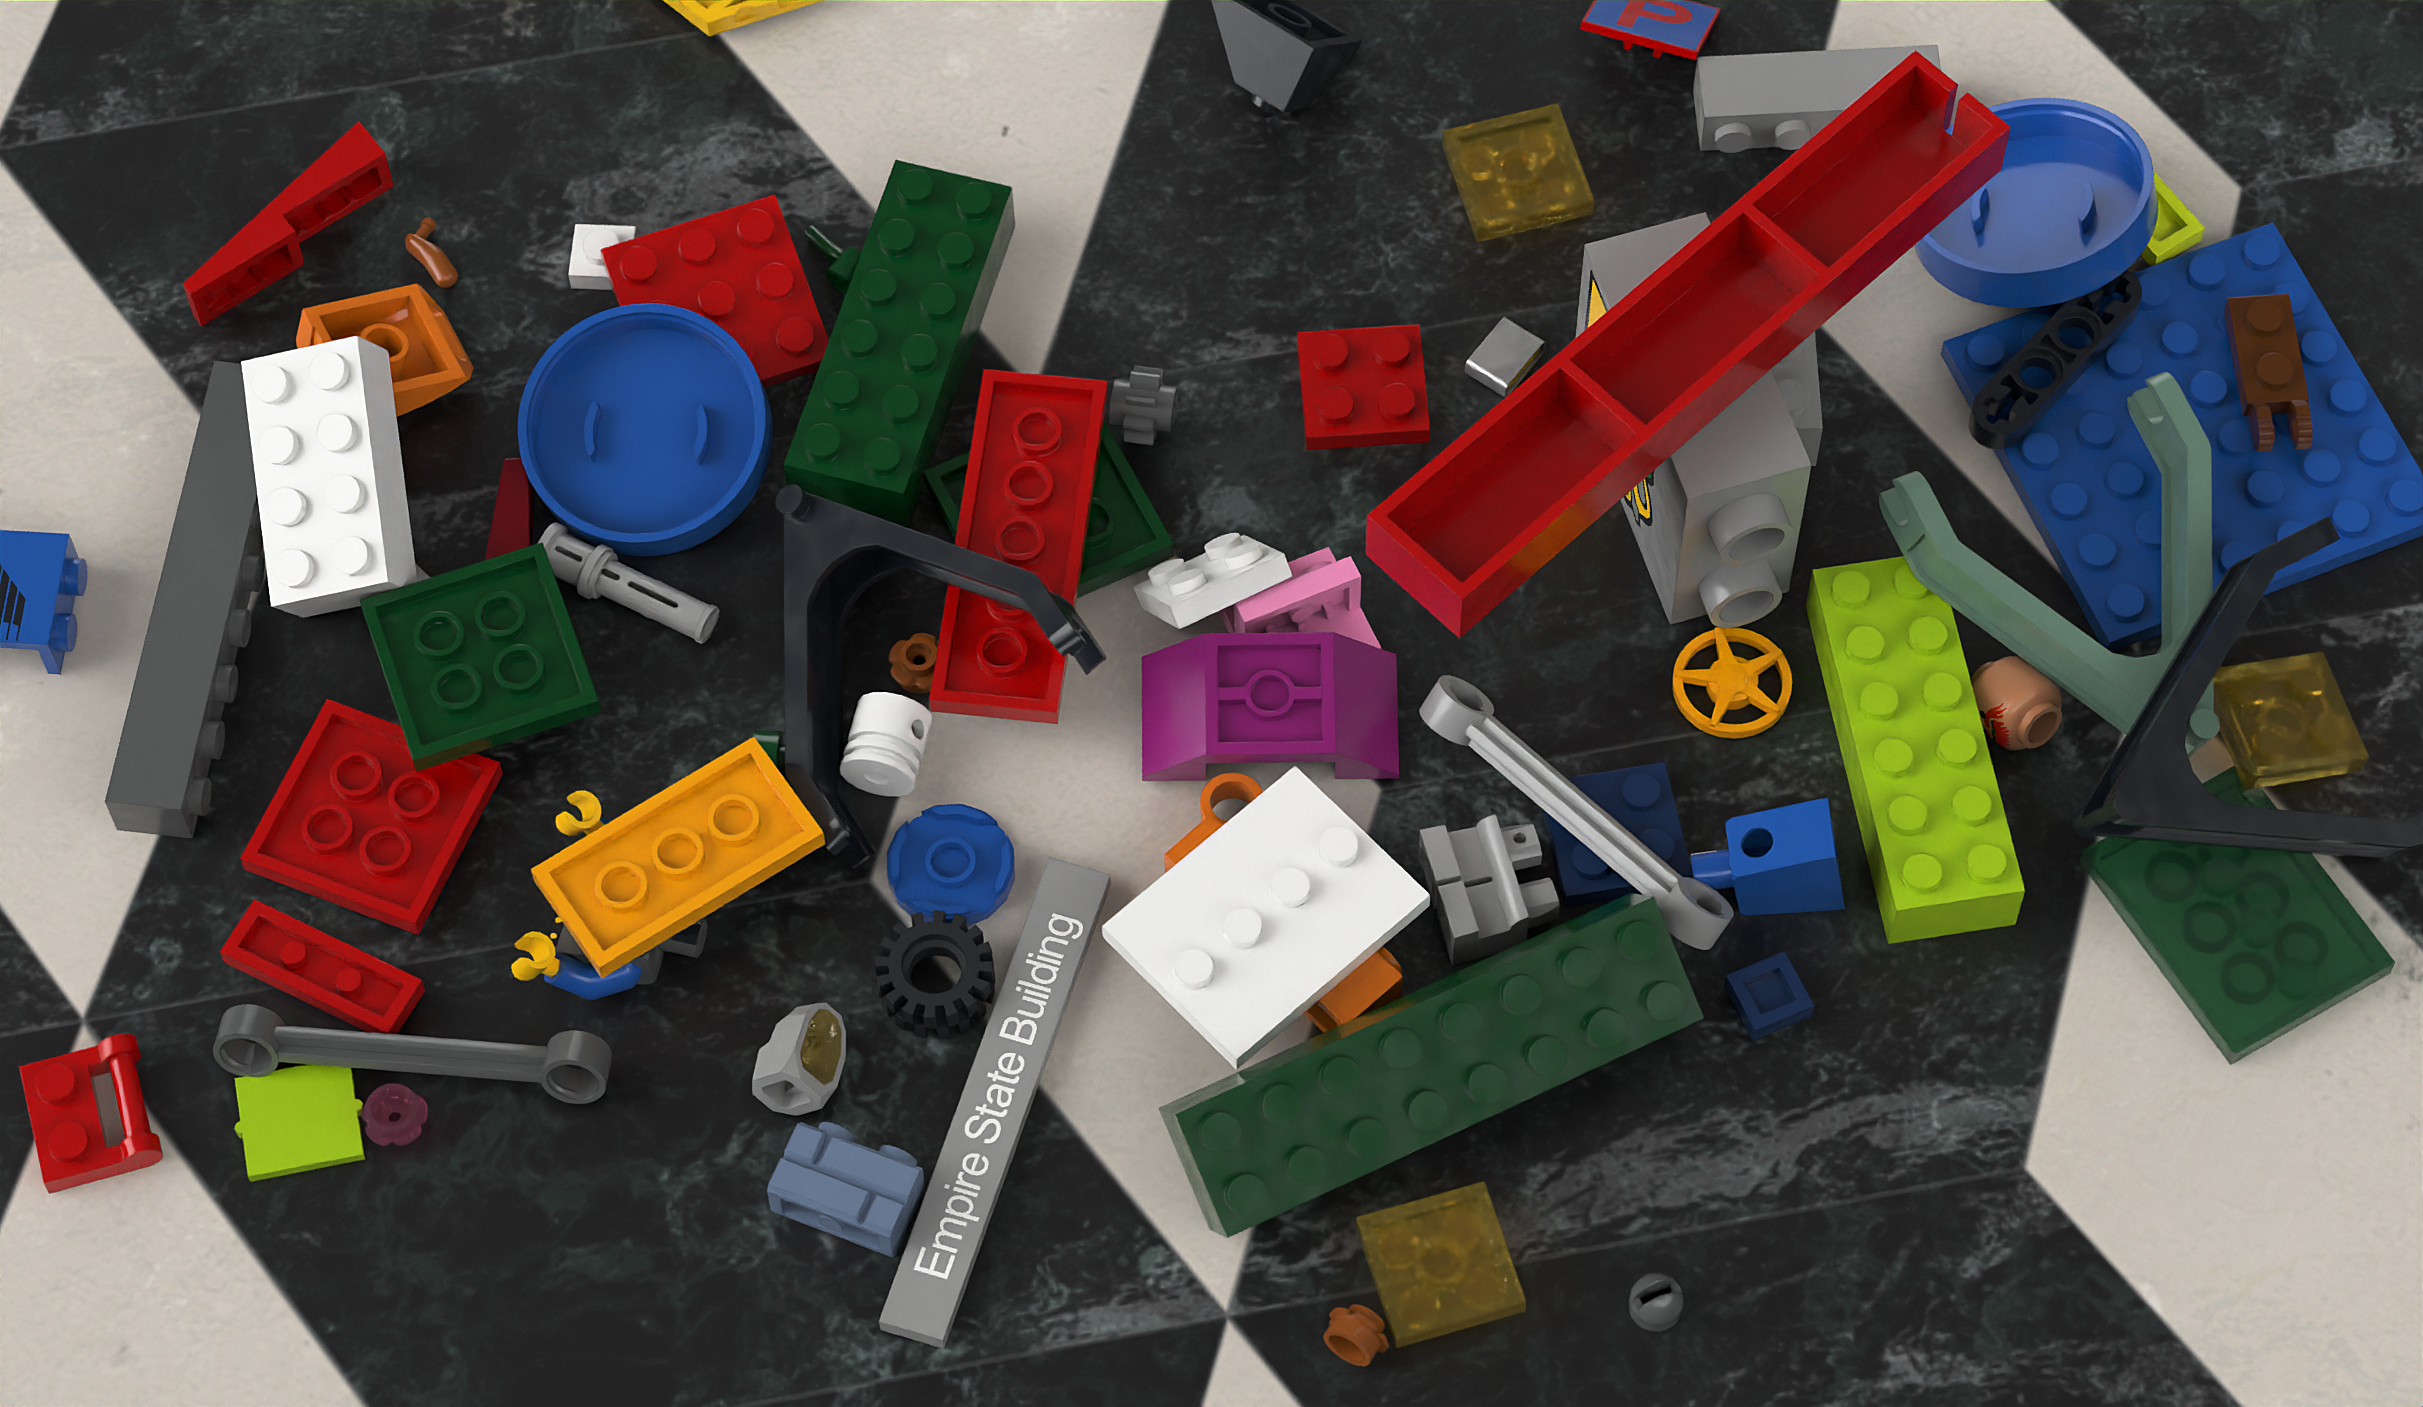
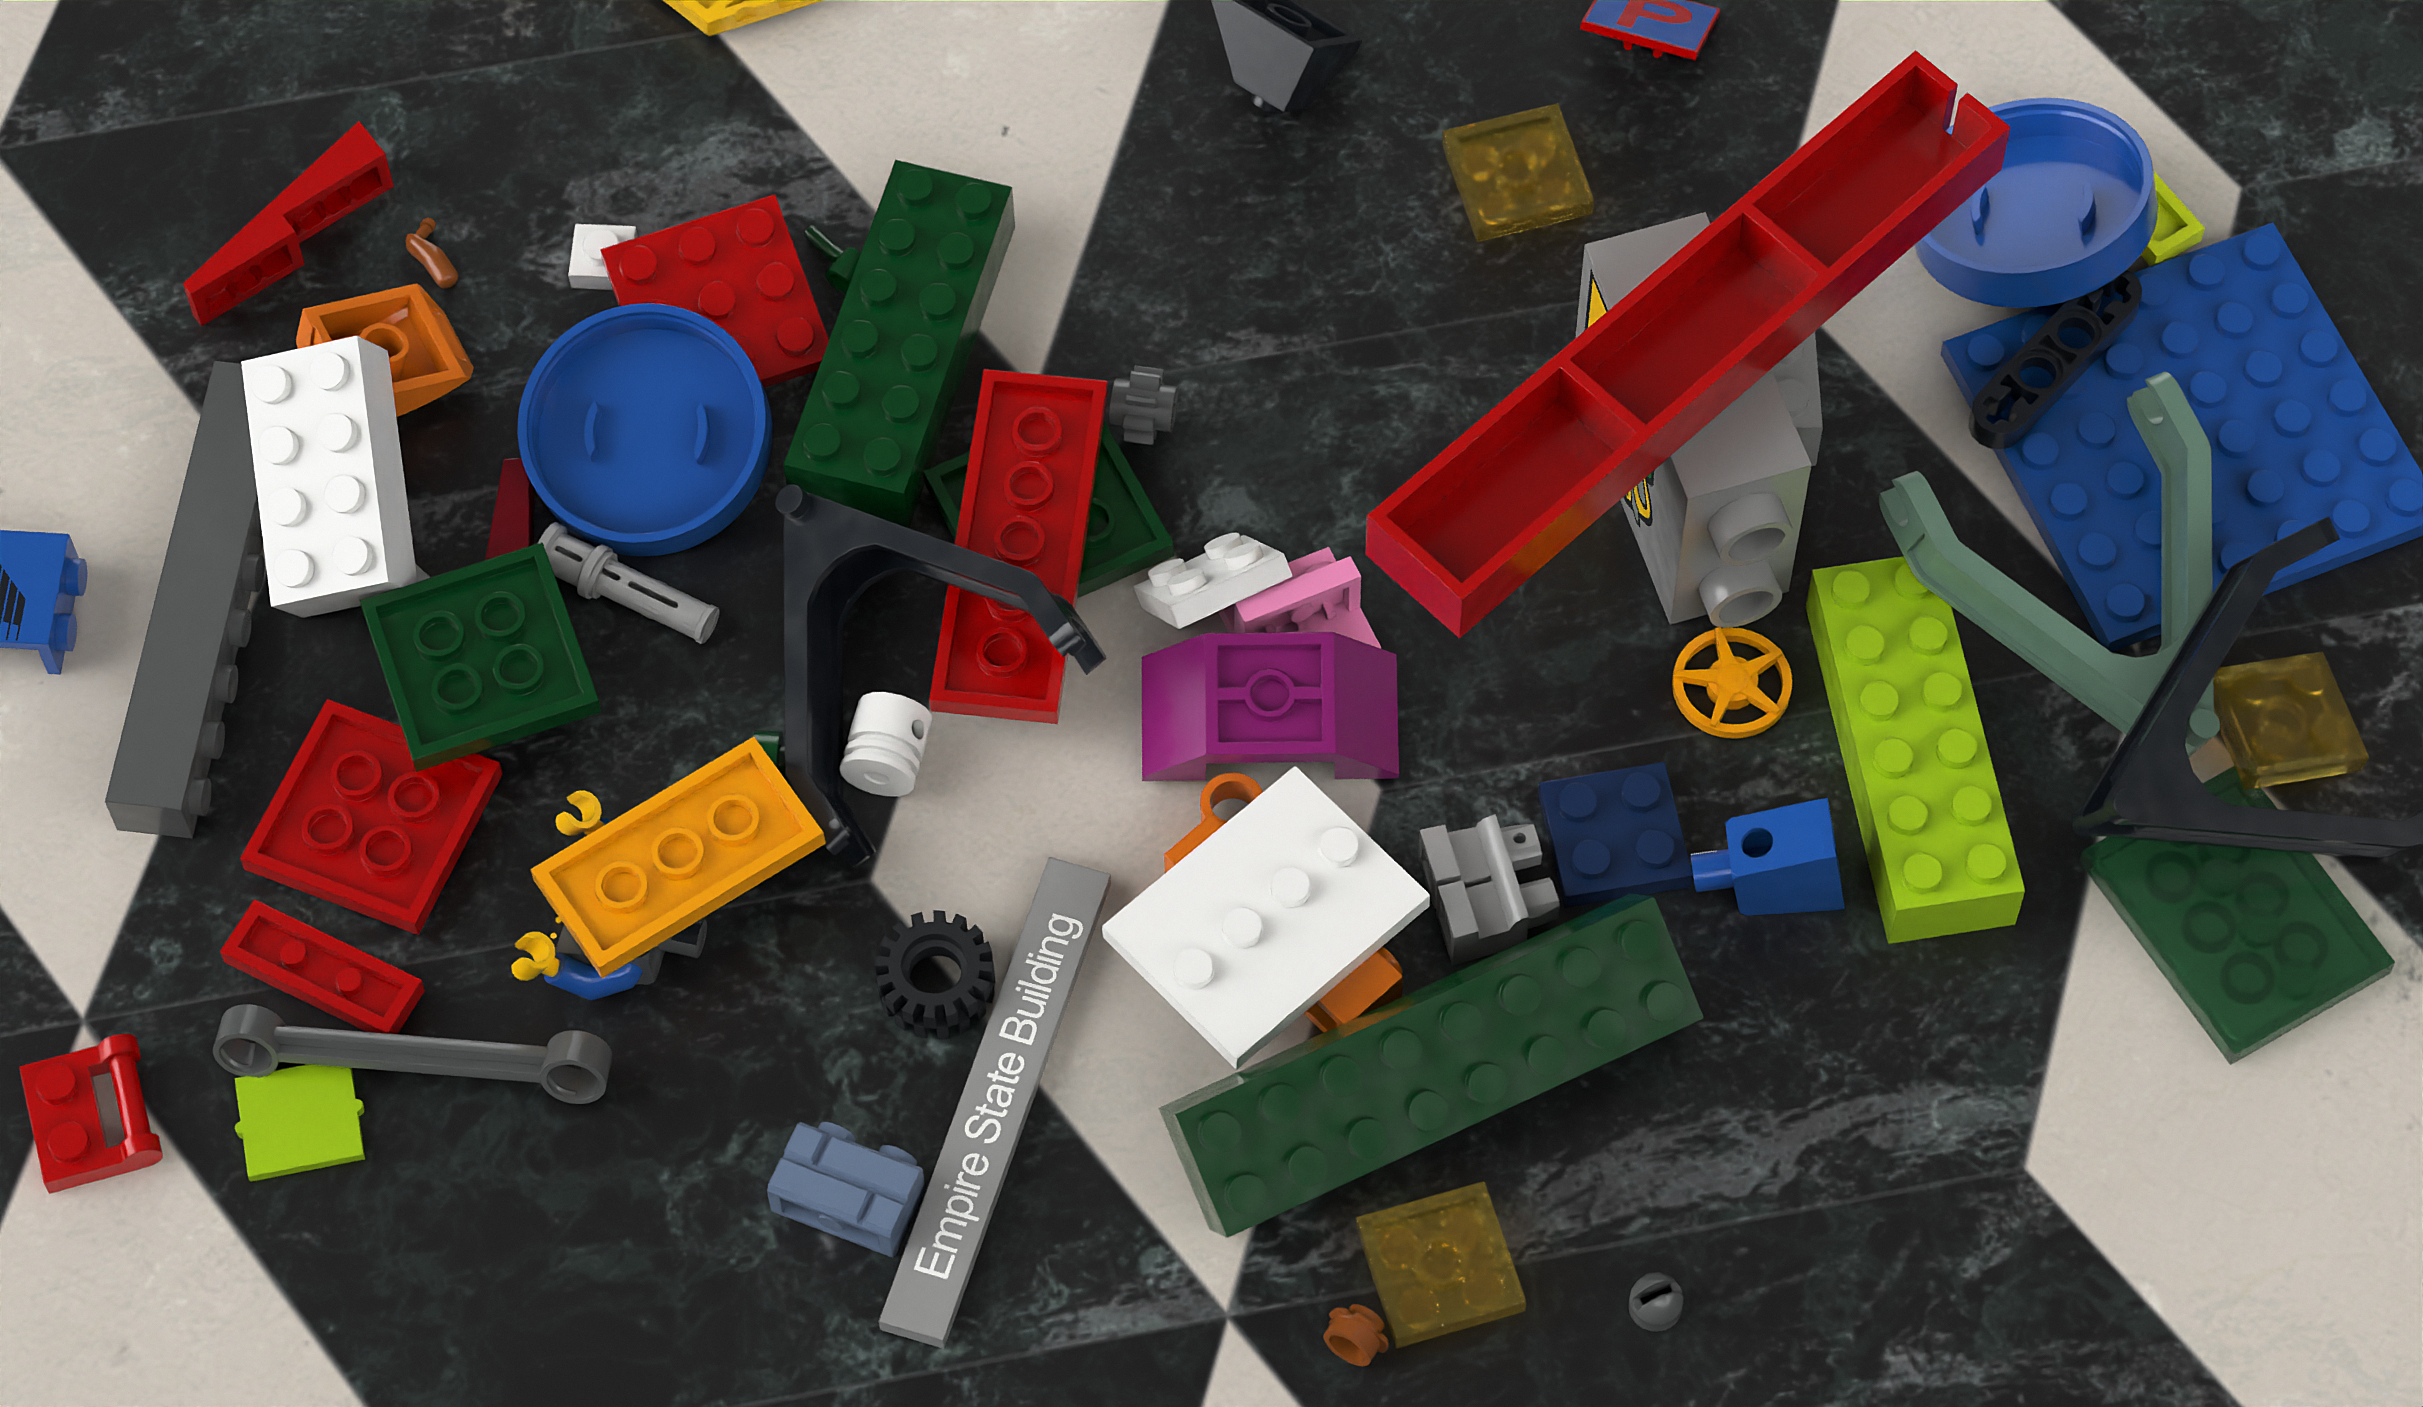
clear pink plate [362,1083,428,1146] -> none
light grey rock [752,1003,846,1116] -> none
blue tile [887,804,1015,927] -> none
dark orange plate [889,633,938,694] -> none
red plate [1297,324,1430,450] -> none
light grey piece [1419,675,1734,950] -> none
flat silver piece [1465,317,1546,398] -> none
light grey brick [1693,45,1941,153] -> none
dark blue plate [1724,951,1814,1041] -> none
nougat head [1971,655,2062,751] -> none
reddish brown hinge [2224,294,2313,452] -> none

